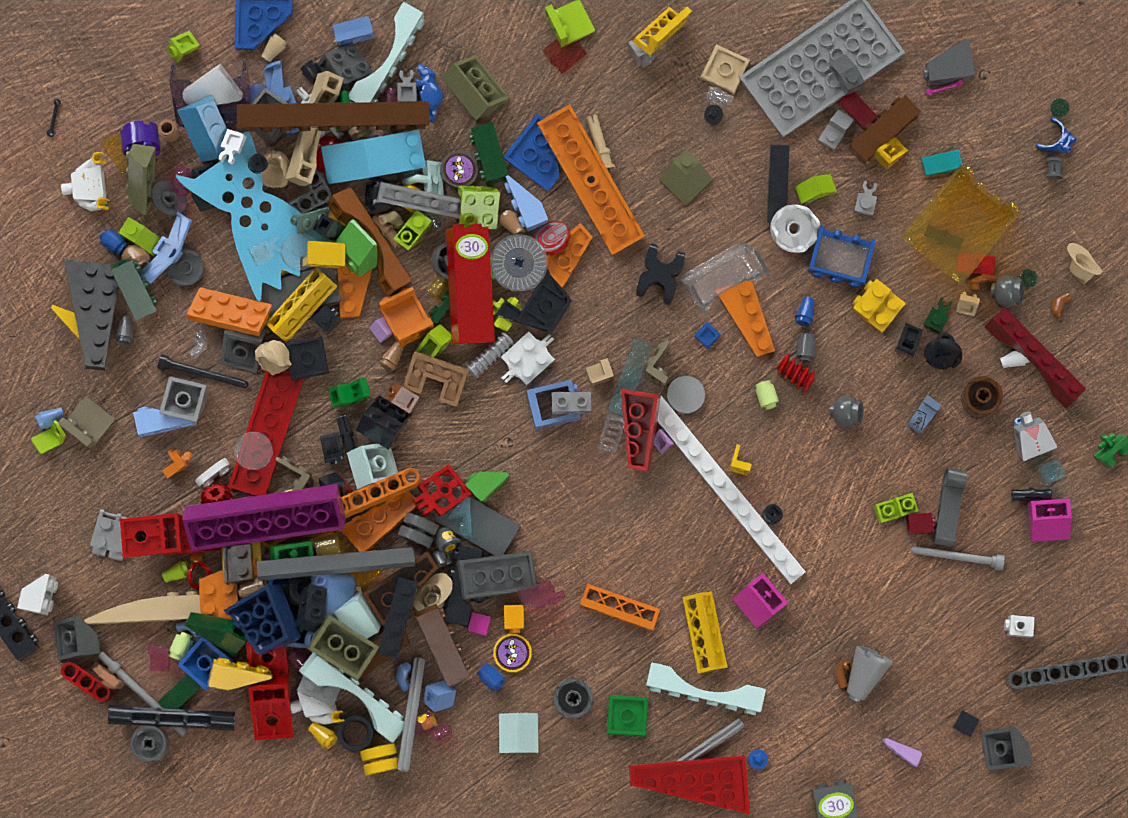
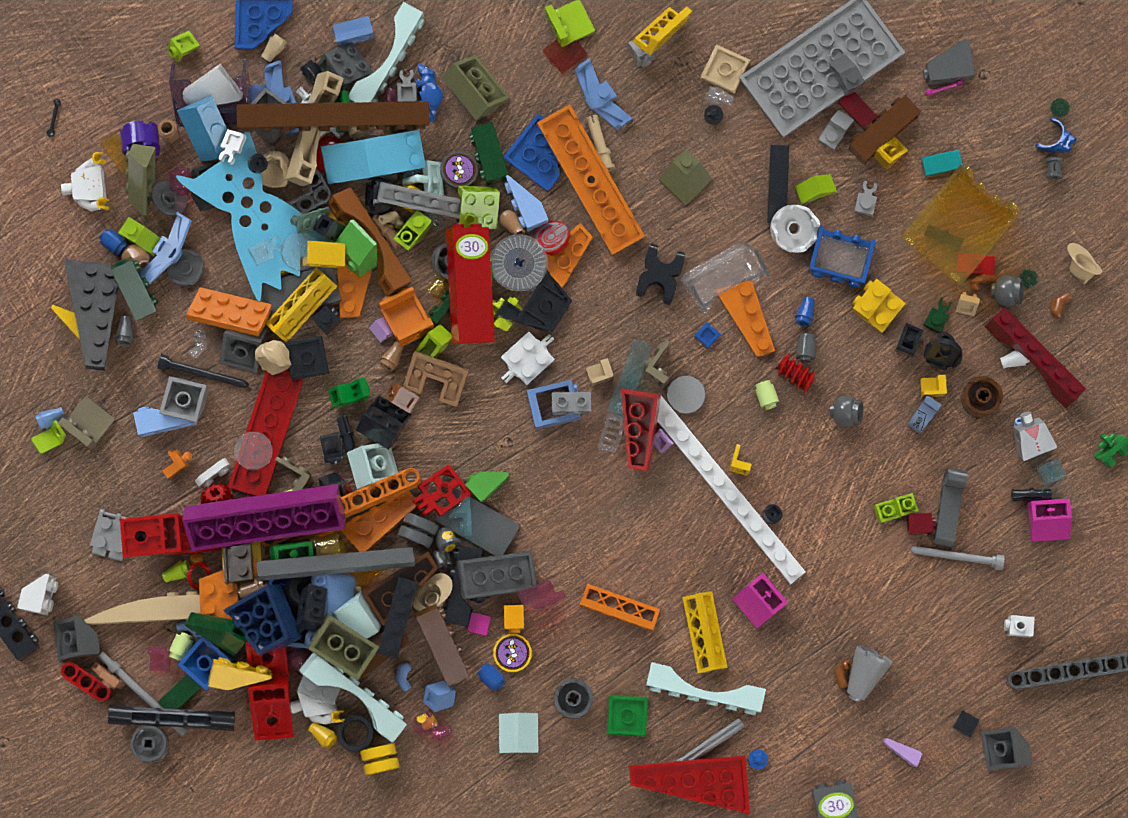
light grey axle [397,658,425,772] -> none
light grey piece [466,332,514,378] -> none
none -> medium blue plate [575,58,633,131]
none -> yellow panel [920,375,947,398]

